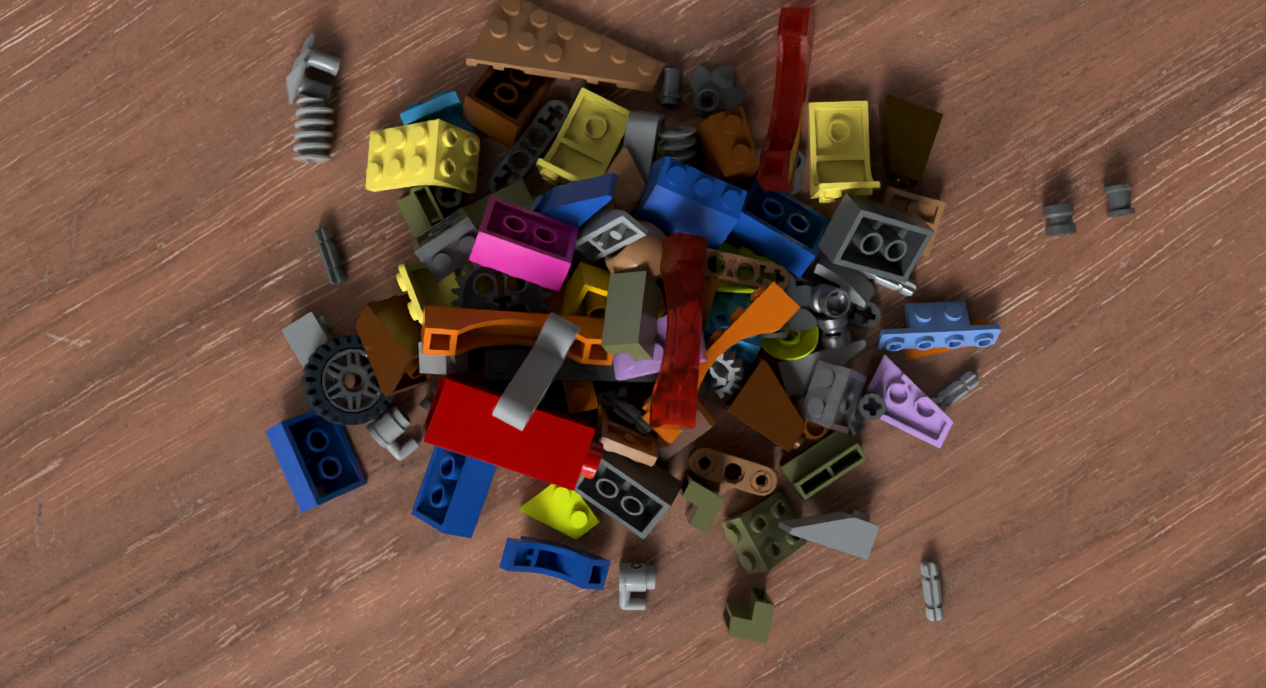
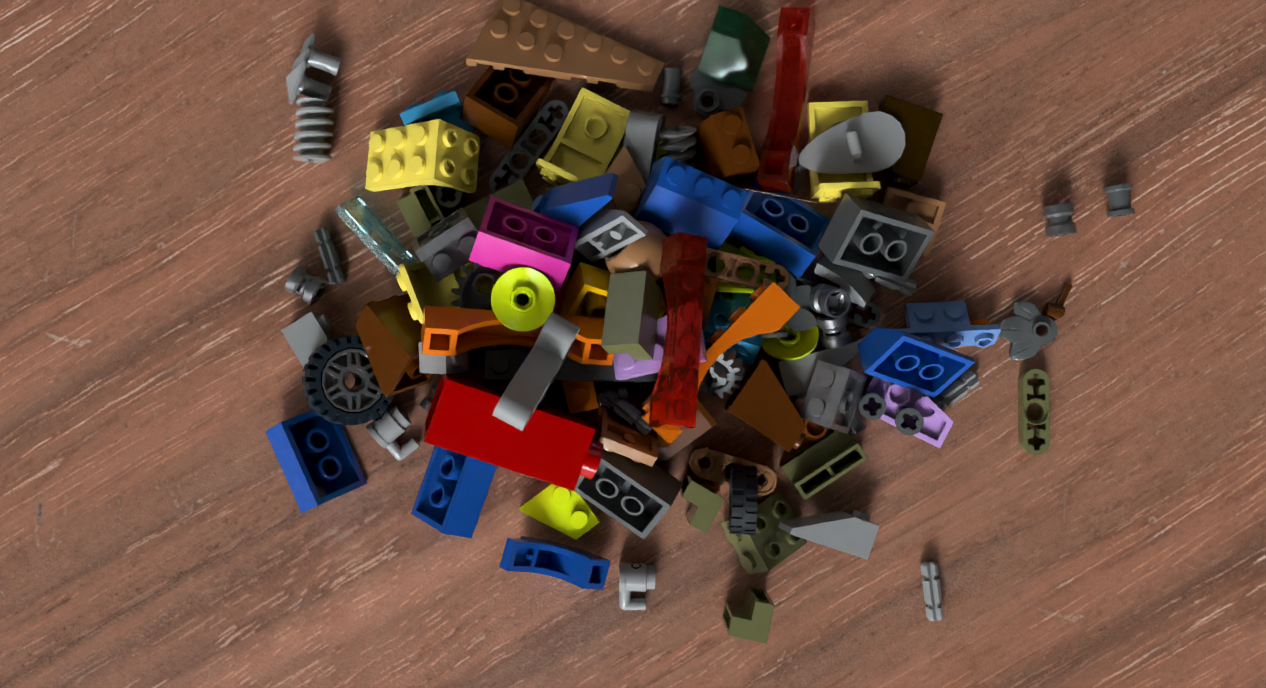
none -> flat silver wheel [285,265,327,305]
none -> clear light blue tile [335,196,419,291]
none -> neon yellow dish [491,267,555,332]
none -> clear green slope [697,5,771,92]
none -> black tyre [729,465,758,535]
none -> sticker [732,184,817,203]
none -> light grey shield [798,111,905,175]
none -> blue slope [857,327,975,398]
none -> dark grey bush [894,406,924,435]
none -> dark grey plate [999,301,1057,360]
none -> olive beam [1018,369,1050,455]
none -> reddish brown hand [1042,283,1072,321]

